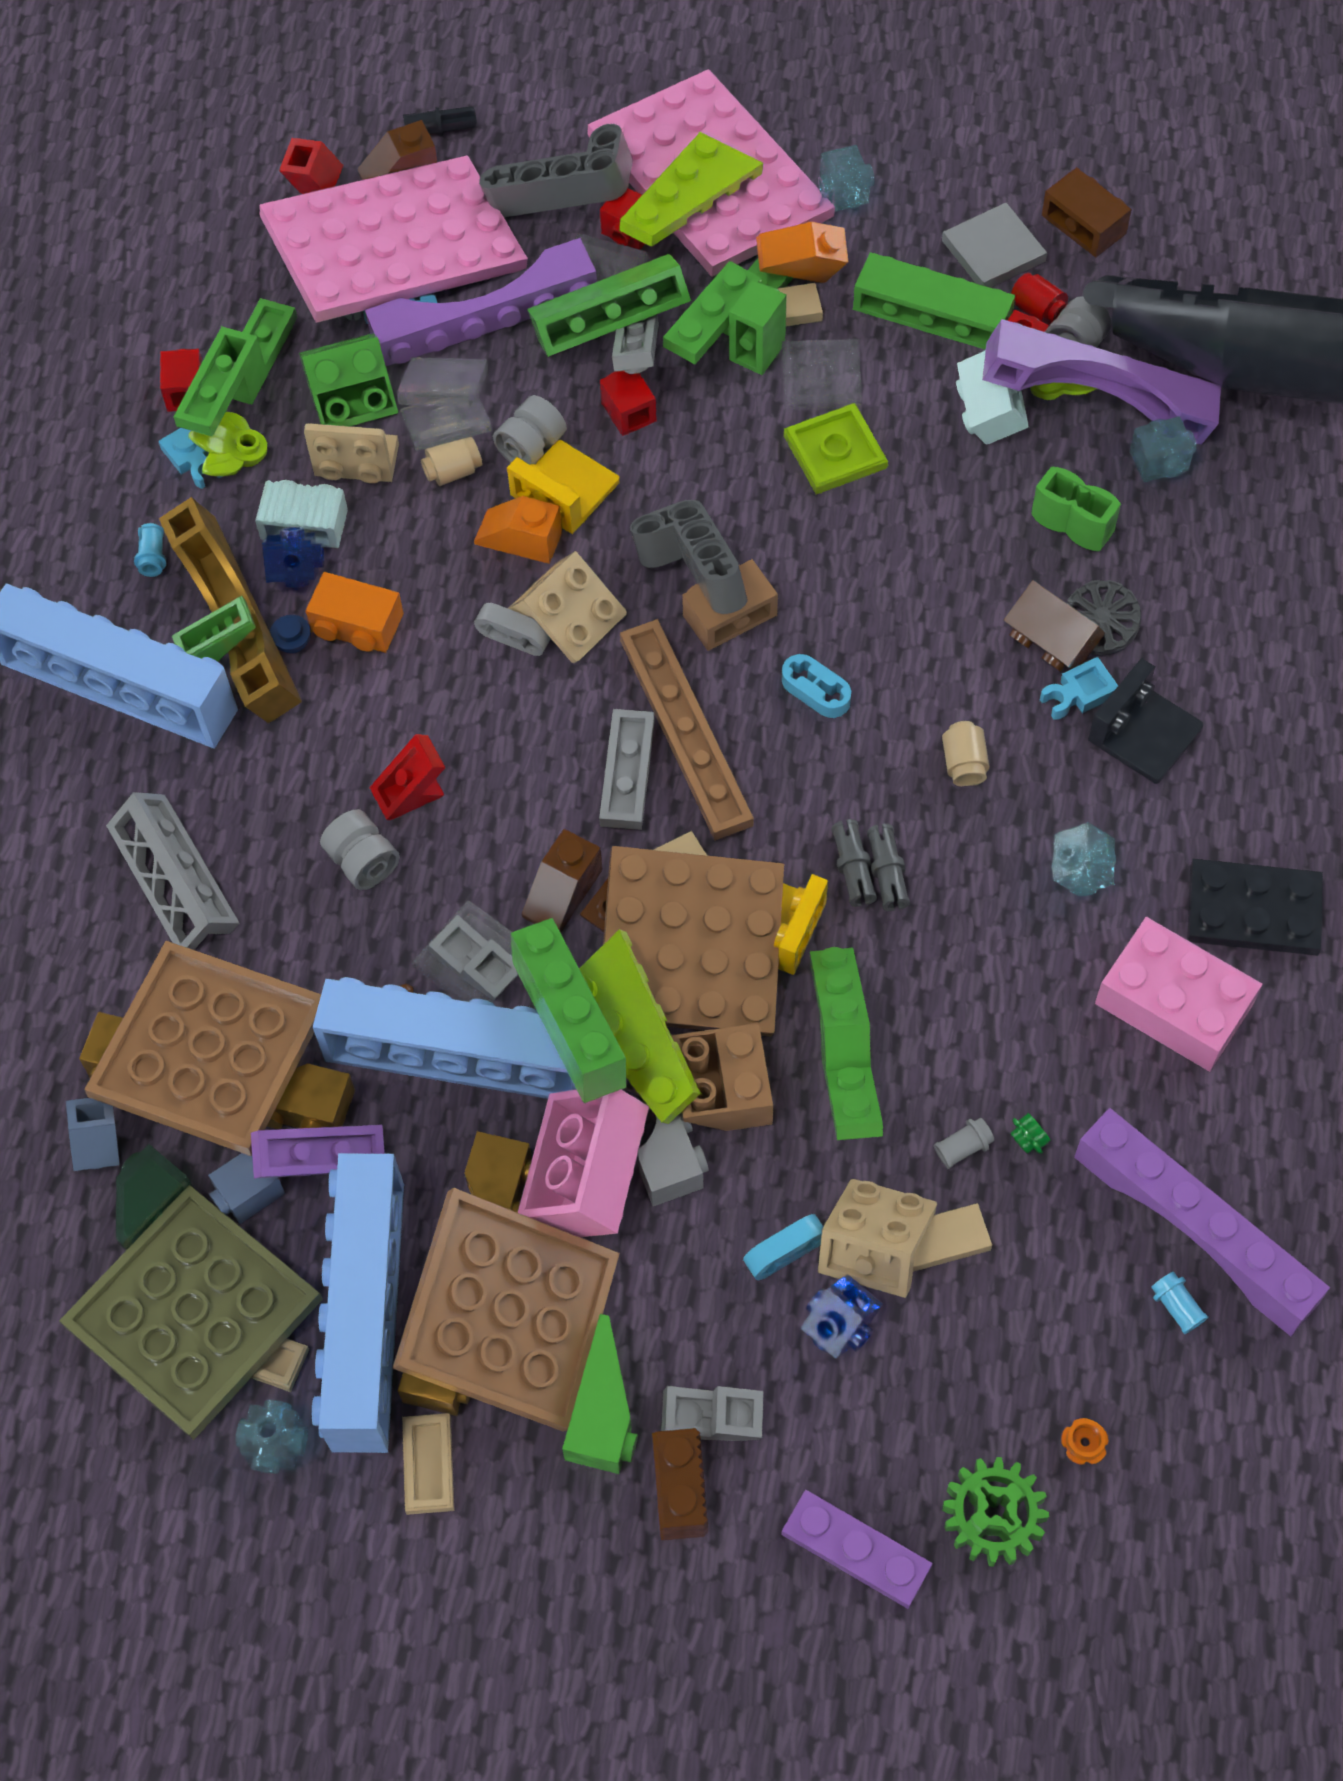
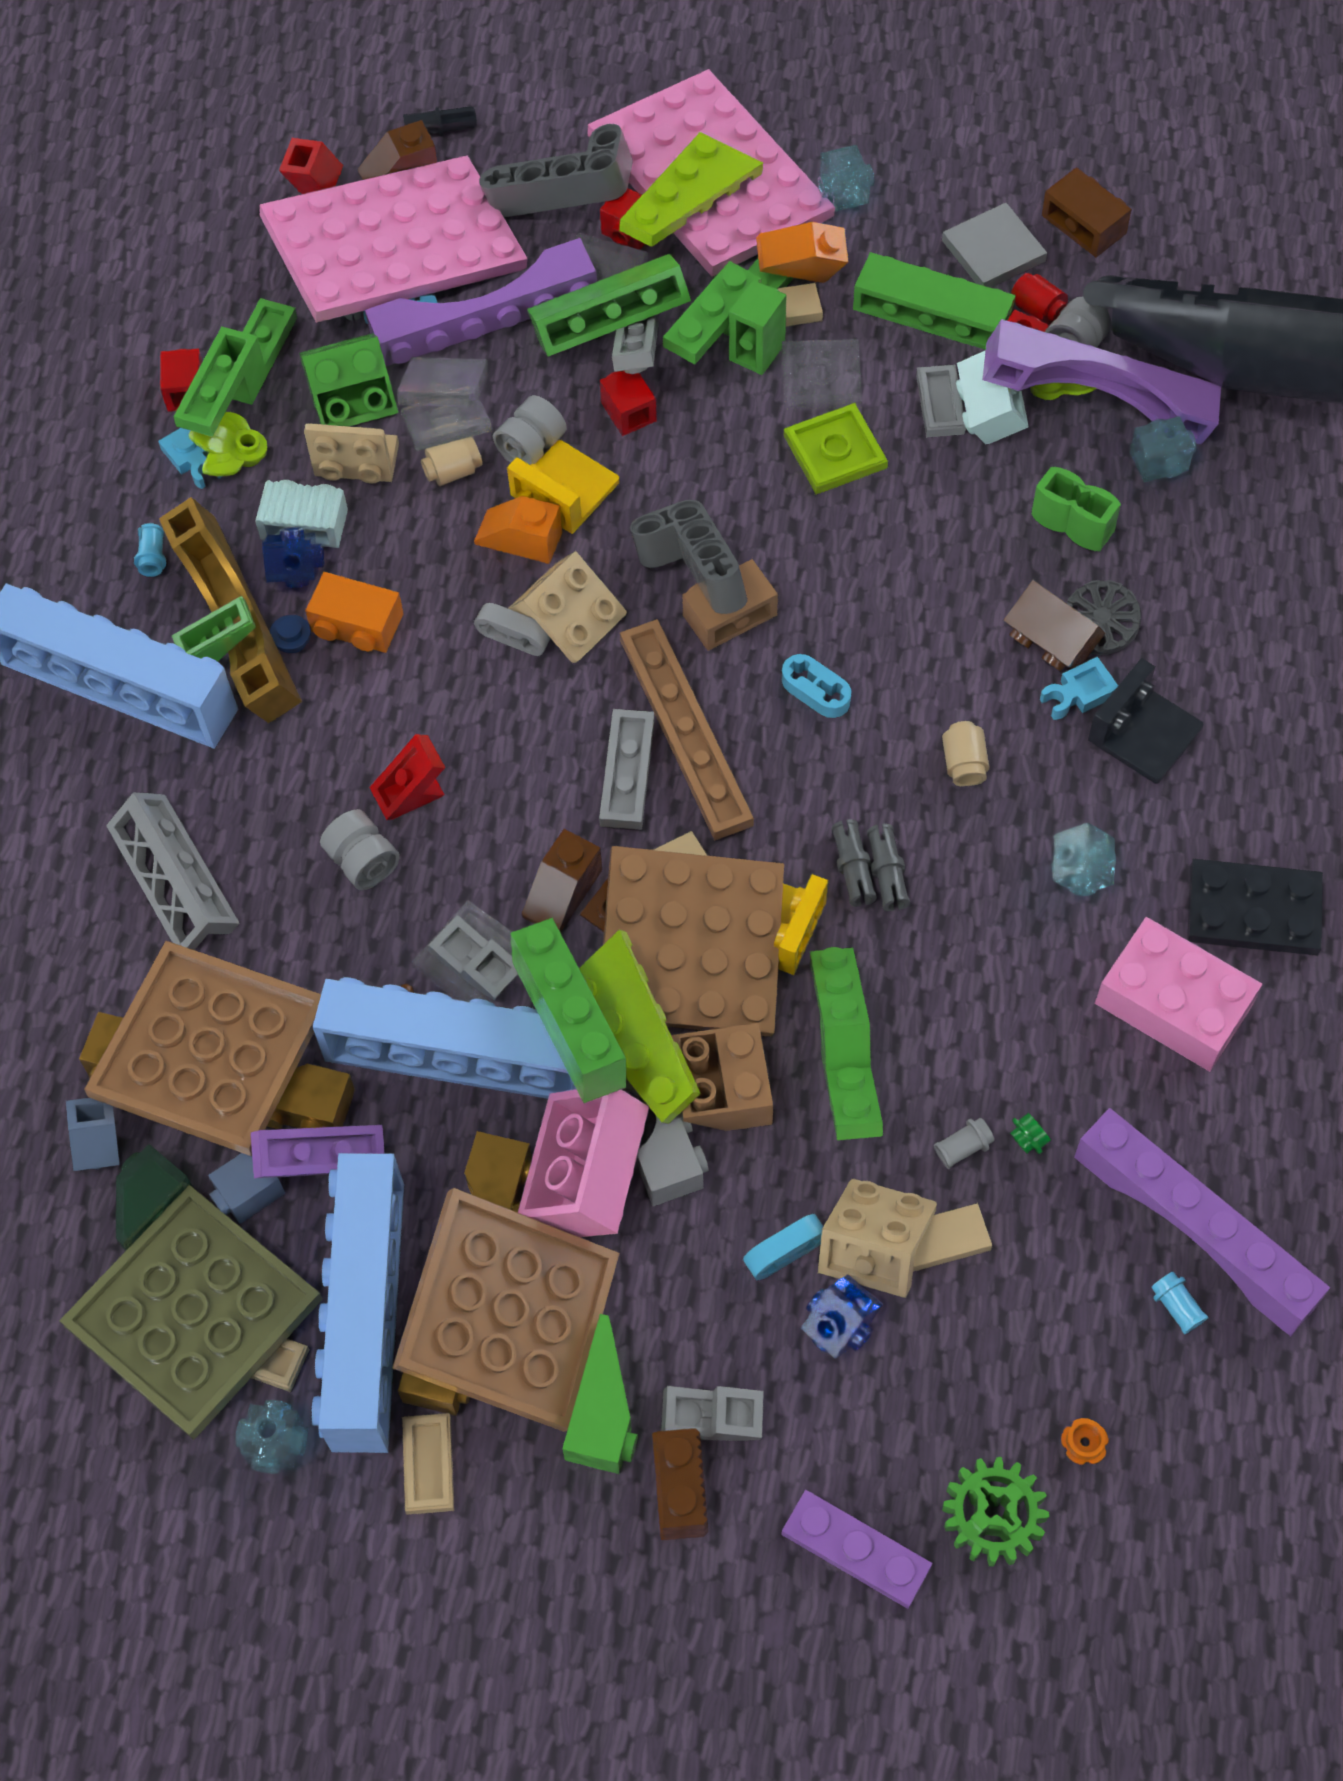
none -> light grey tile [916,365,966,438]

